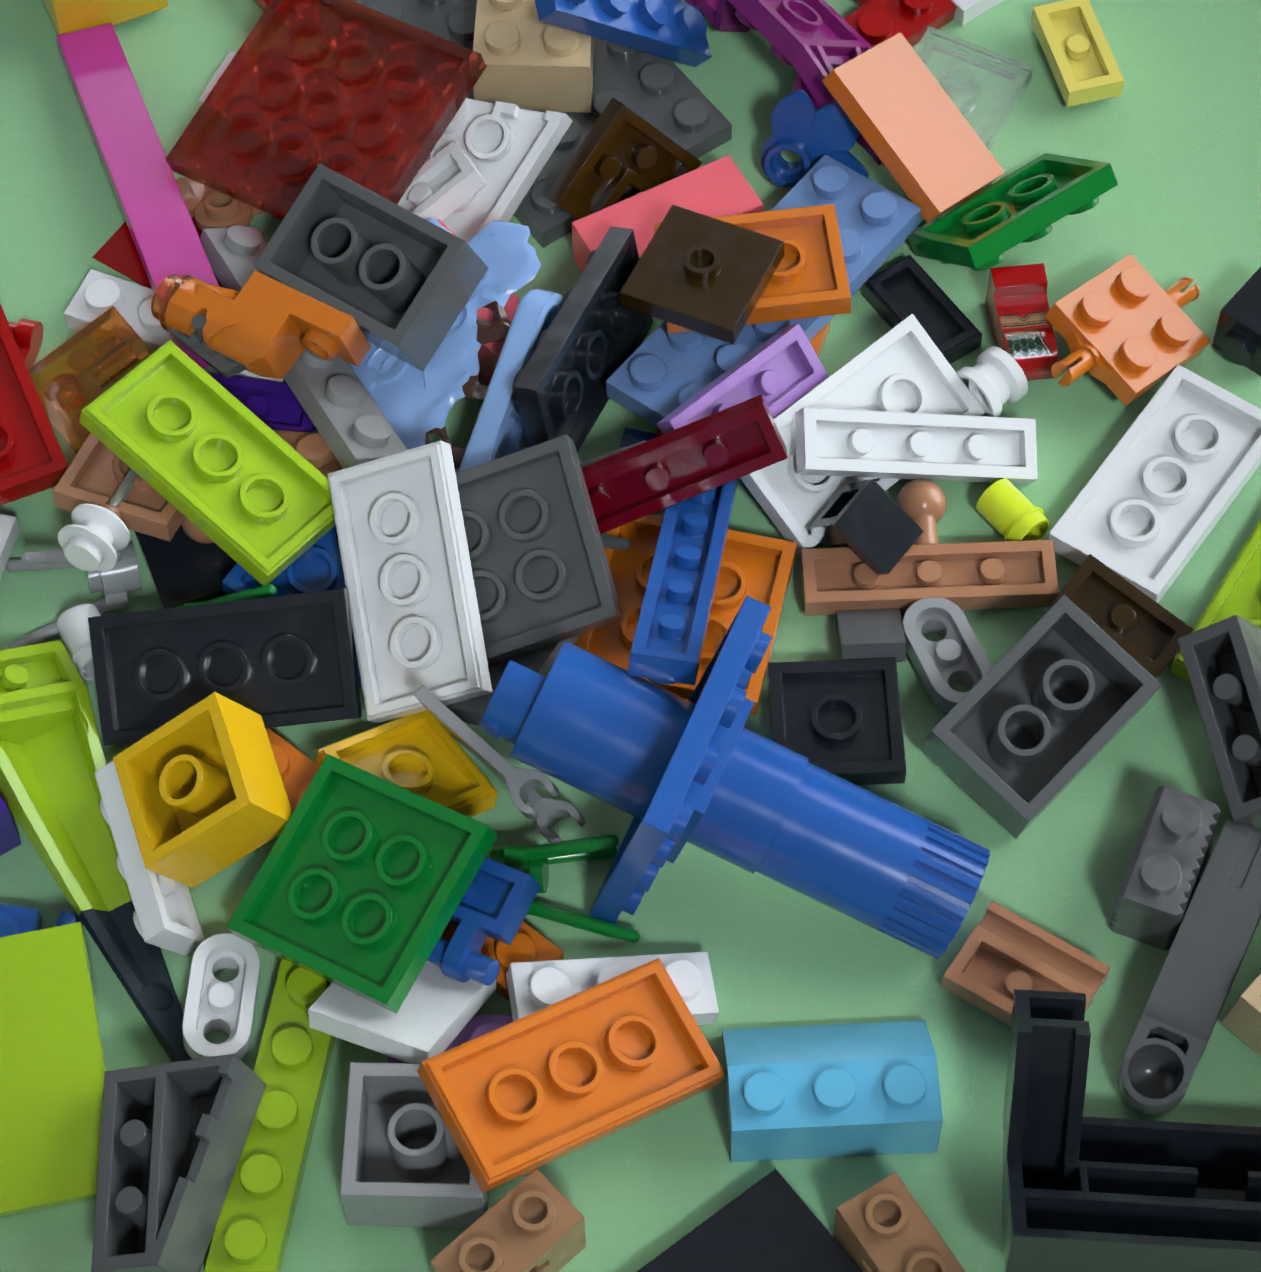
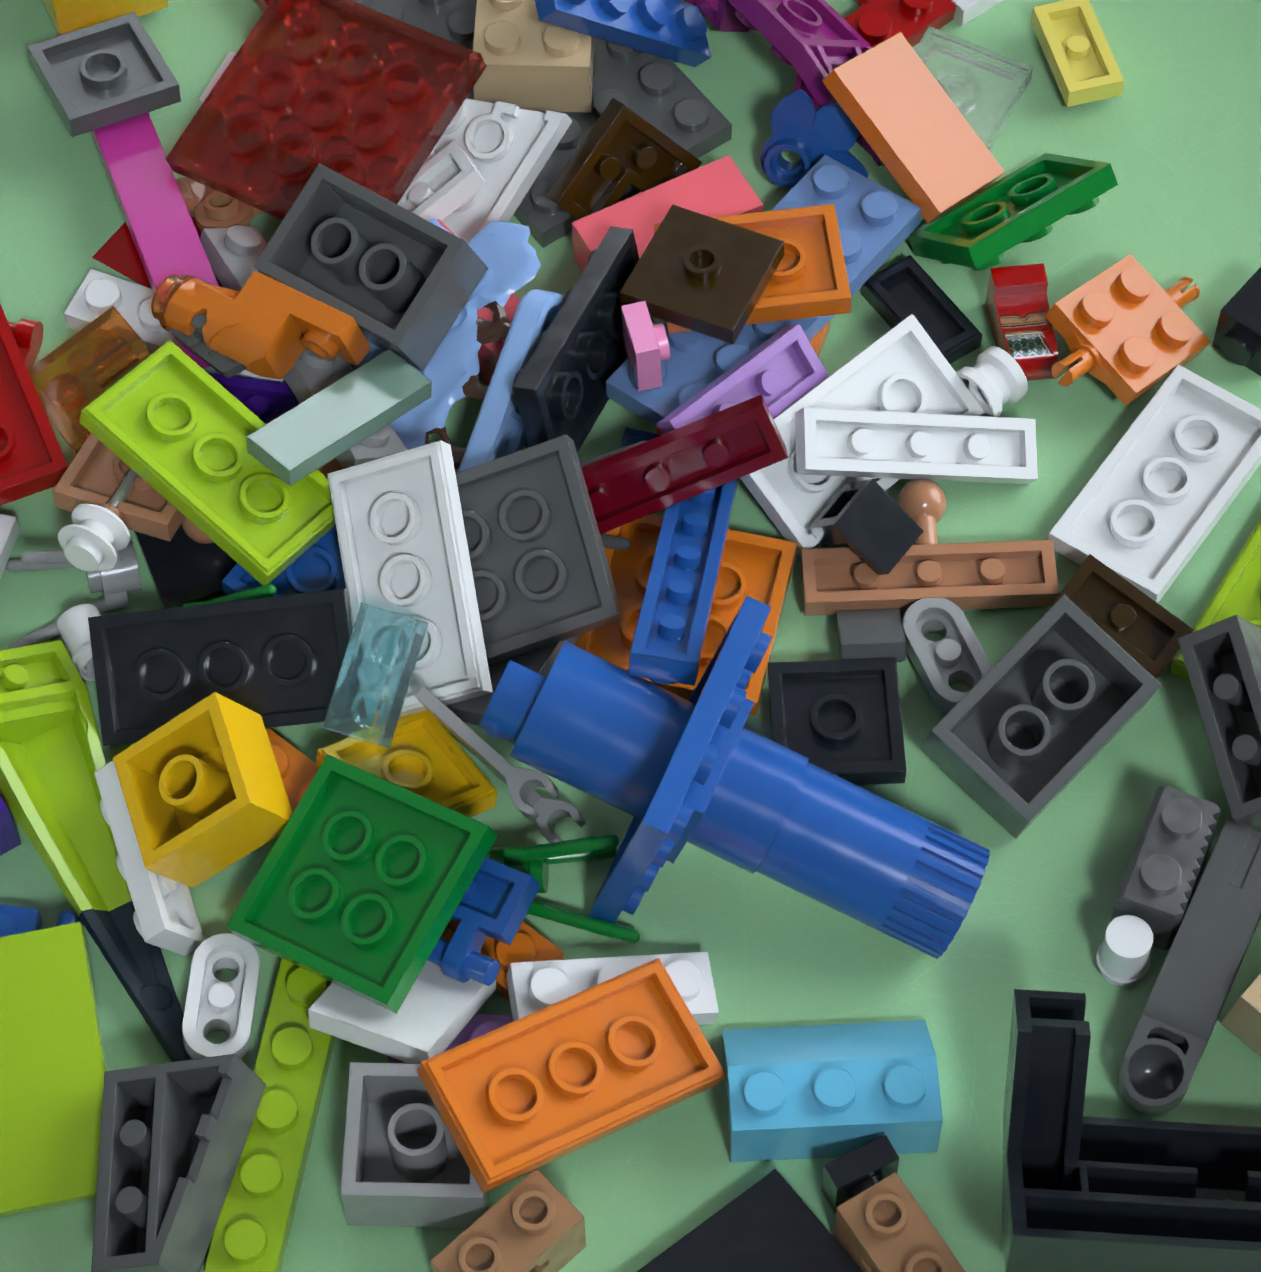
nougat plate [941,901,1110,1026] -> none
neon yellow piece [976,478,1050,541] -> none
none -> dark grey plate [27,12,181,137]
none -> tile [247,349,432,486]
none -> clear light blue plate [322,602,428,748]
none -> bright pink plate [621,301,671,392]
none -> black plate [821,1135,900,1214]
none -> white piece [1096,915,1153,987]

